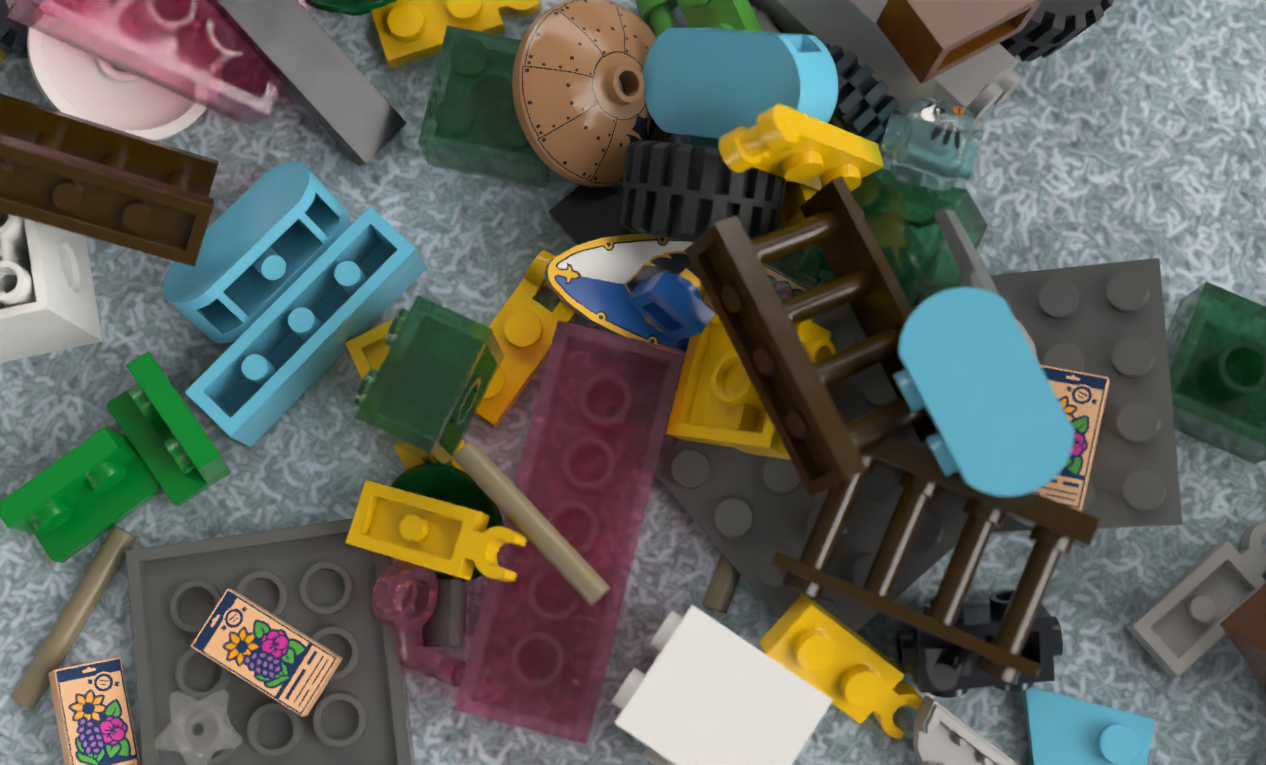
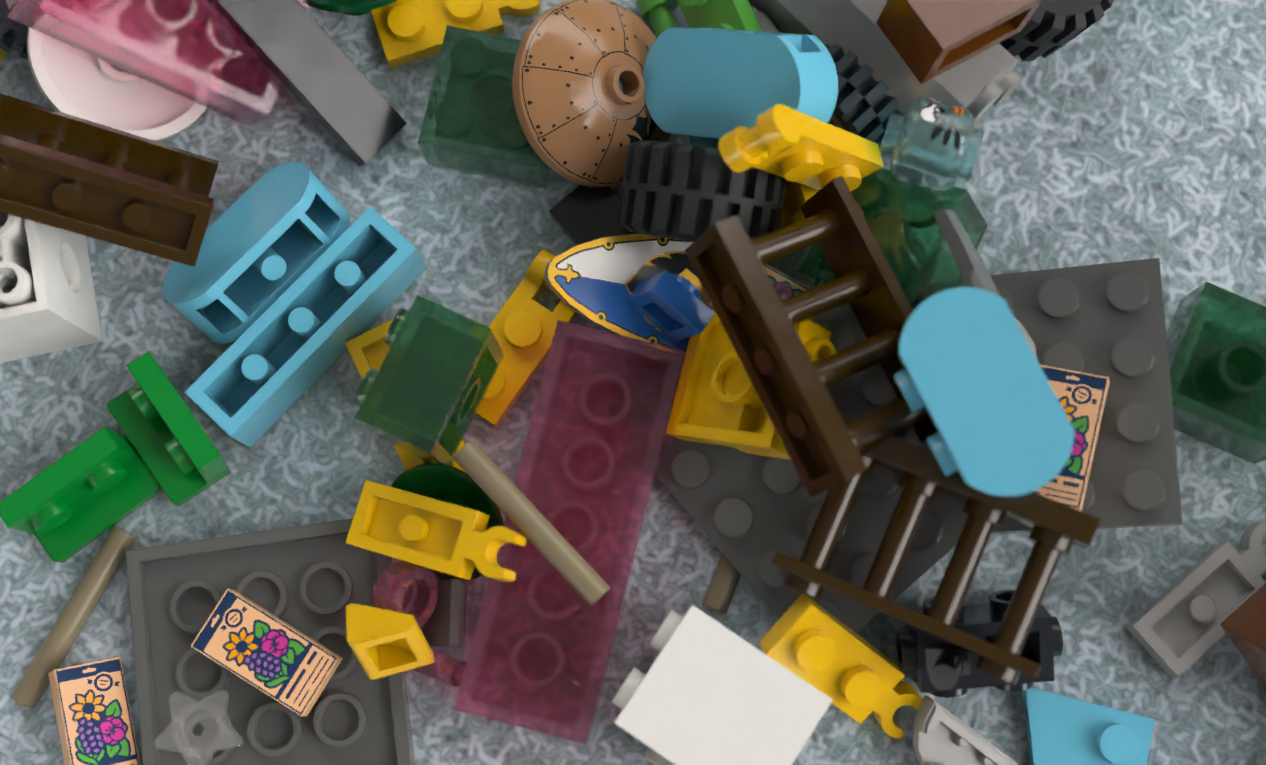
none -> yellow slope [346,604,434,680]

